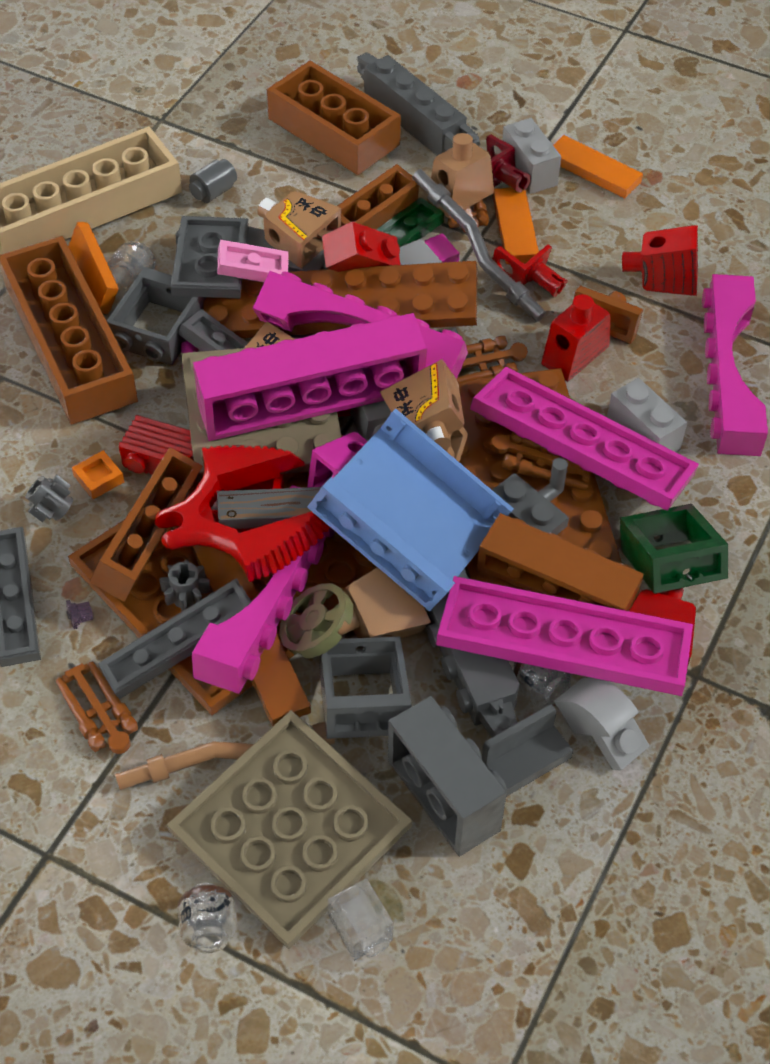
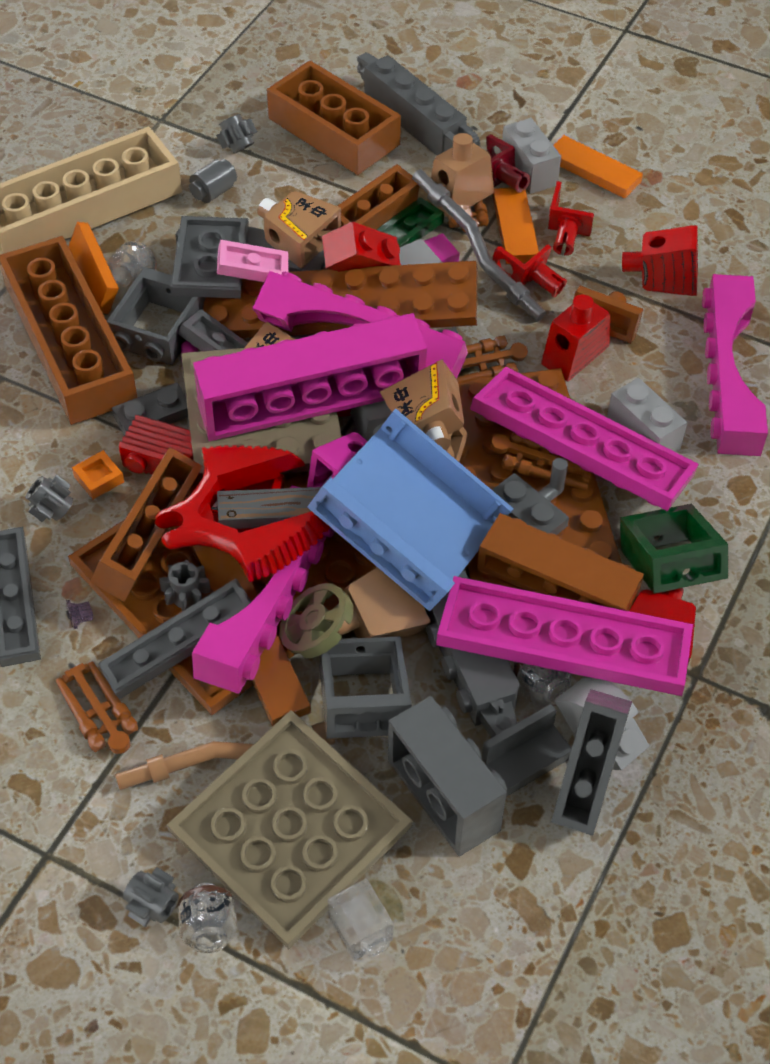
none -> dark grey plate [112,383,188,436]
none -> dark grey gear [123,867,179,927]
none -> dark grey gear [216,114,257,153]
none -> red bracket [548,181,594,256]
none -> dark grey brick [551,689,632,836]

